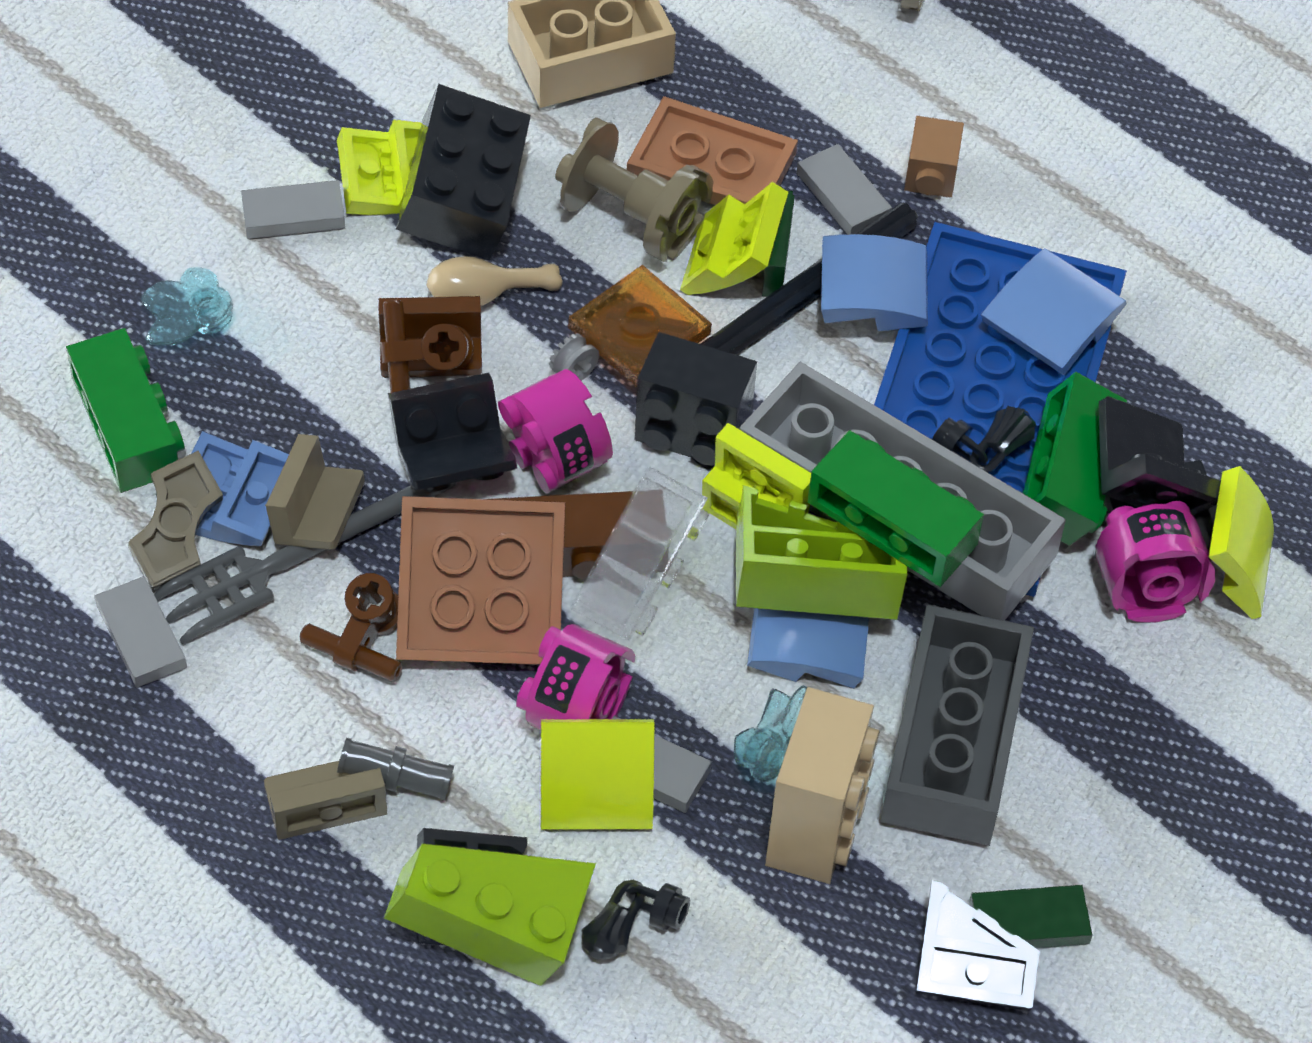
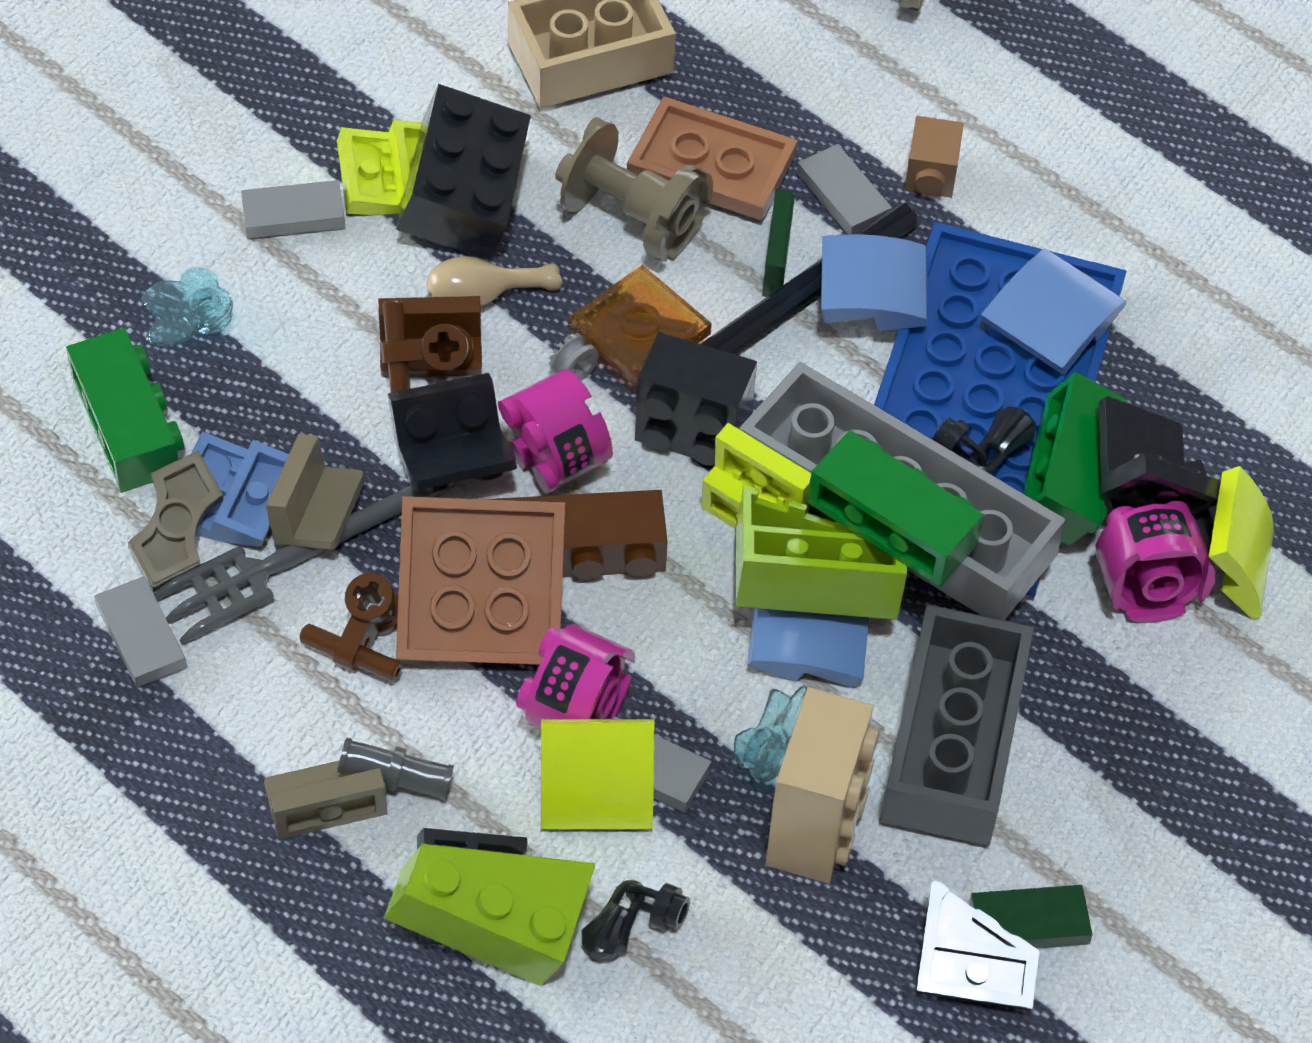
clear brick [570,467,710,641] -> none
neon yellow slope [680,182,788,295] -> none

